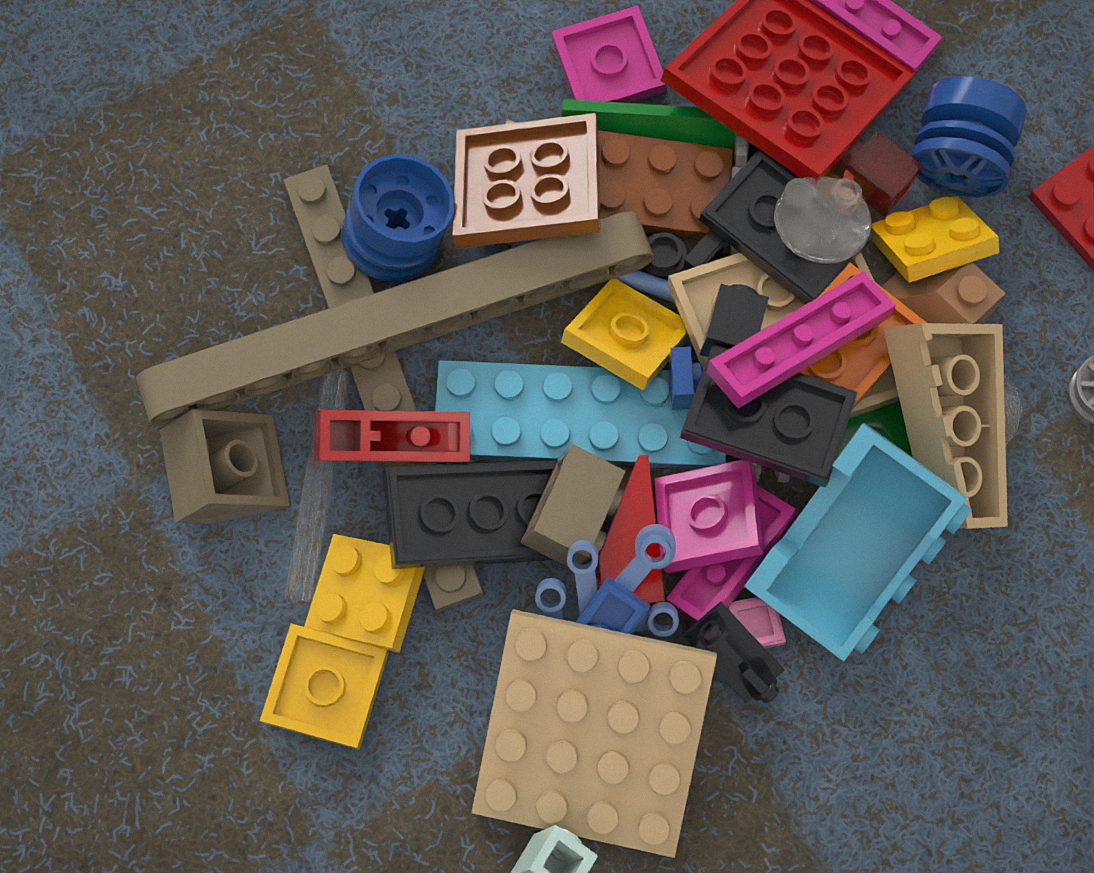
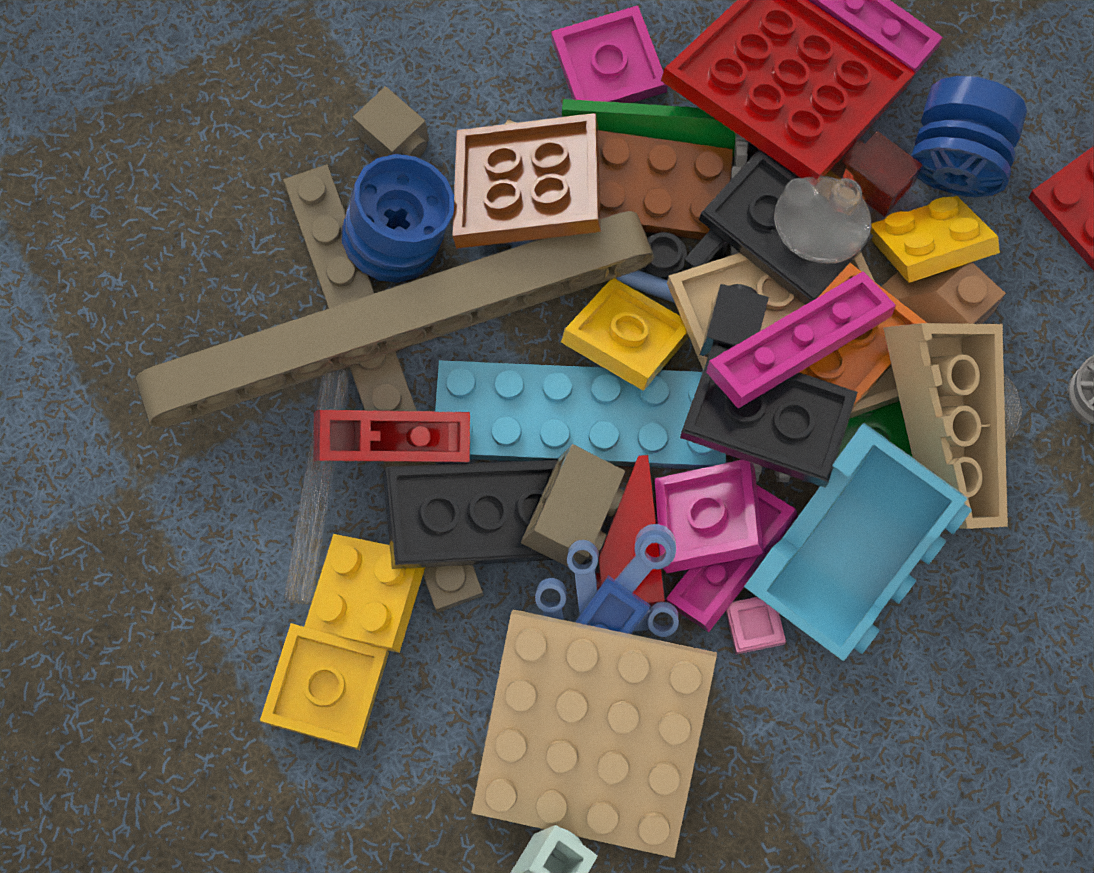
dark tan slope [160,409,290,524] -> none
blue plate [668,347,702,410] -> none
black hinge [682,601,784,703] -> none
none -> dark tan brick [353,86,429,158]

